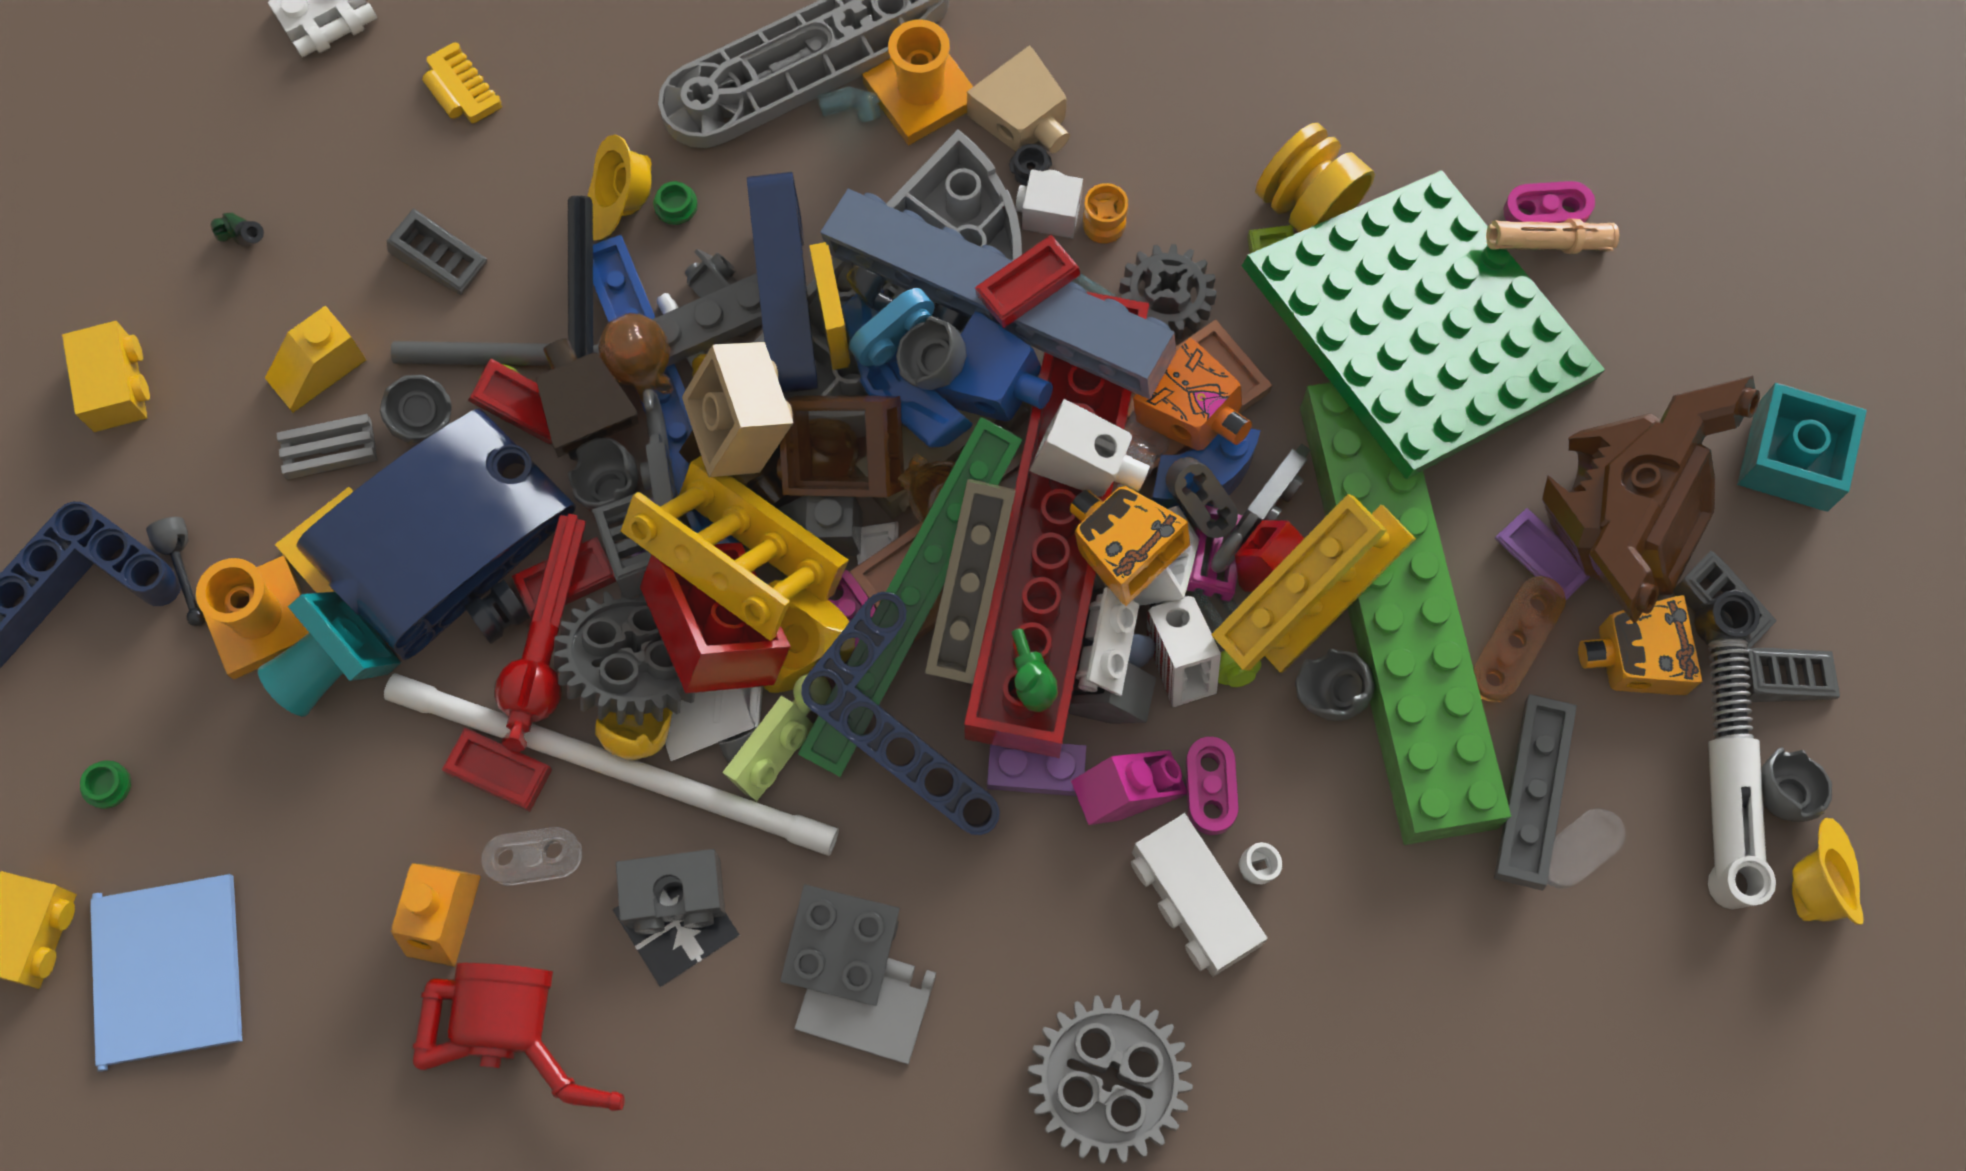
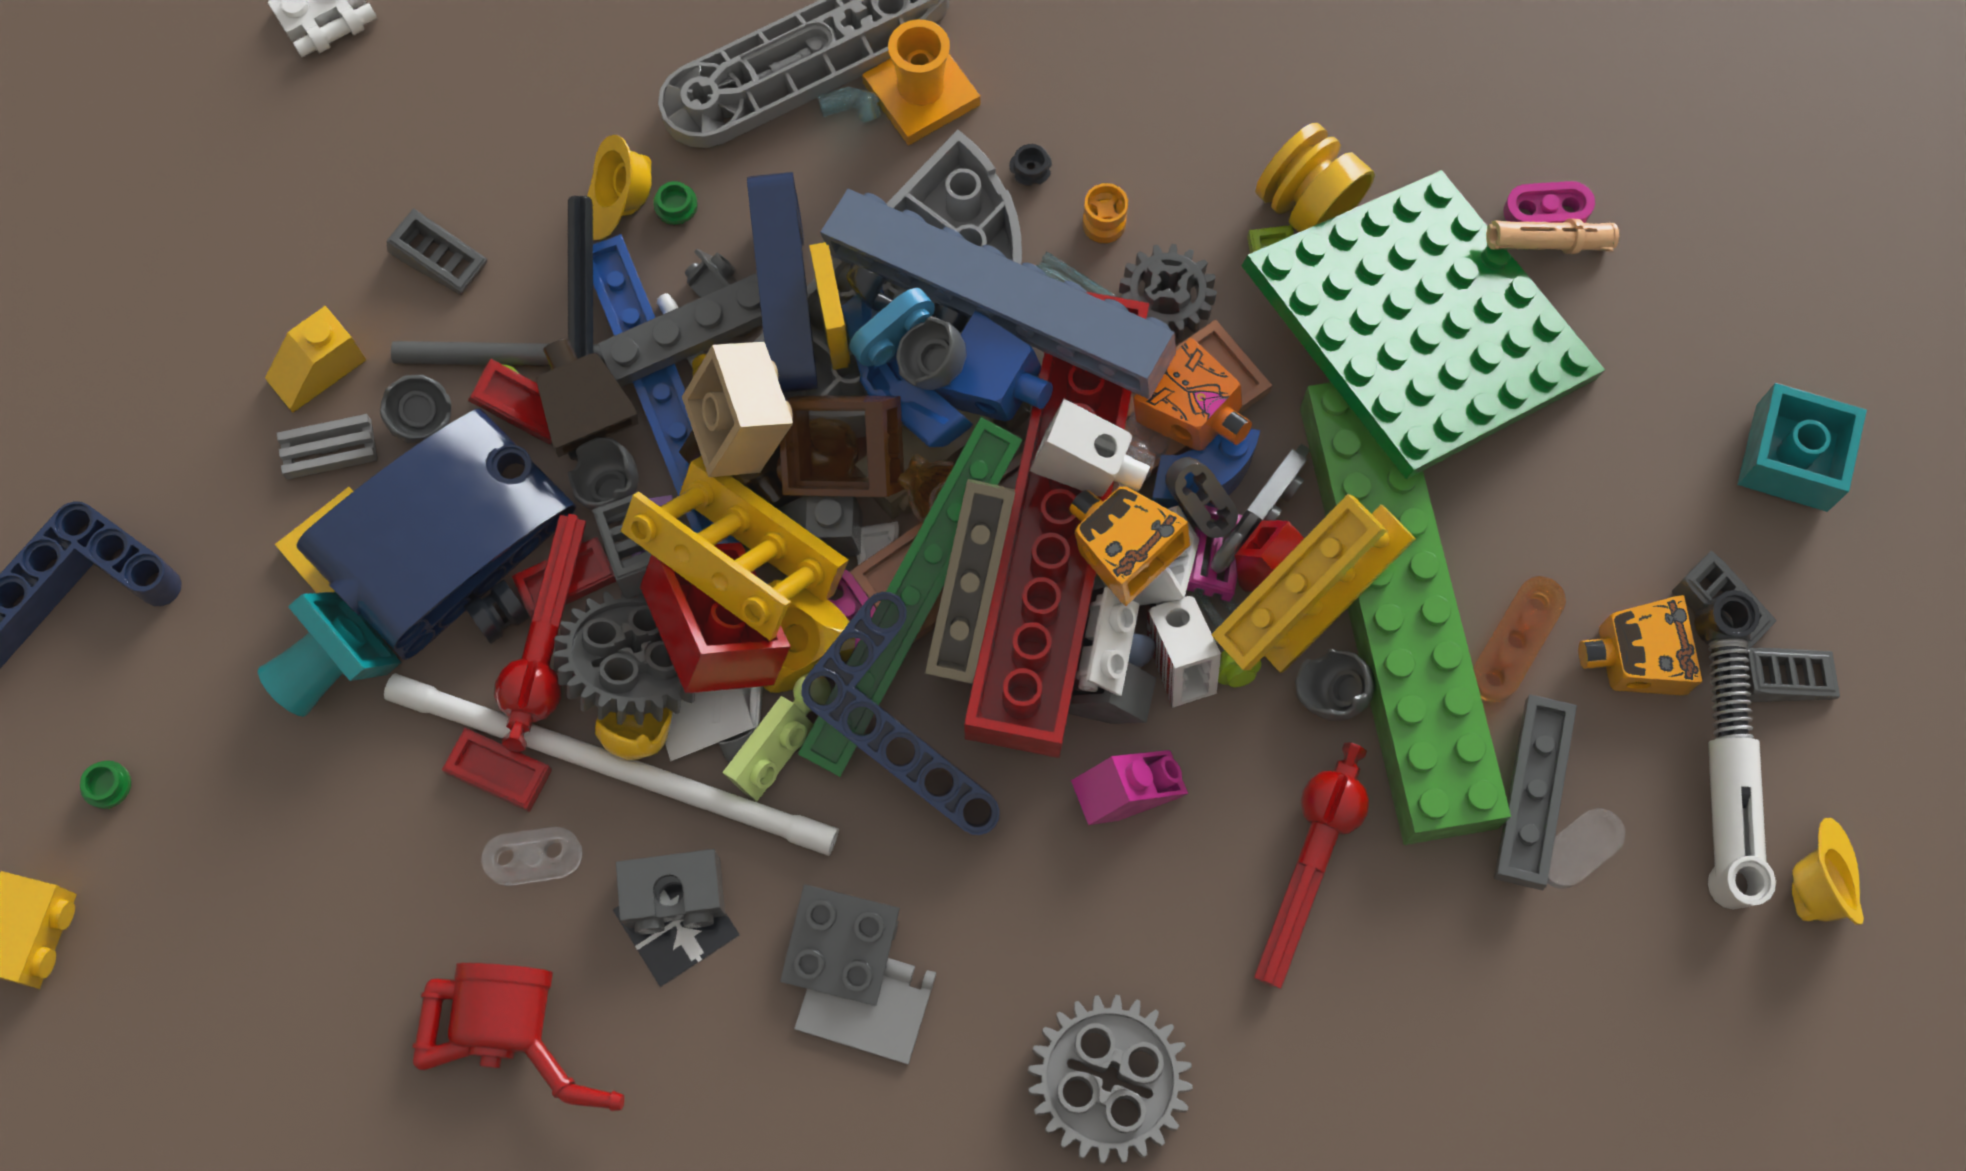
yellow brick [62,321,150,432] -> none
light blue piece [90,874,242,1072] -> none
hinge [146,517,205,626] -> none
light orange plant [196,555,309,680] -> none
arm [210,213,264,247] -> none
light orange torso [391,863,481,967] -> none
yellow piece [422,42,502,123] -> none
clear orange piece [598,313,674,403] -> none
dark grey plate [640,389,680,521] -> none
tan torso [967,45,1070,153] -> none
red tile [974,235,1080,328] -> none
medium lavender plate [987,744,1086,796] -> none
green piece [1011,628,1058,712] -> none
white brick [1015,170,1083,238] -> none
white brick [1131,813,1268,977] -> none
dark pink plate [1185,736,1238,835] -> none
white hinge [1238,842,1282,885] -> none
medium lavender tile [1494,508,1590,603] -> none
reddish brown helmet [1542,375,1760,623] -> none
dark grey hair [1761,747,1832,822] -> none
none -> red piece [1254,742,1369,989]

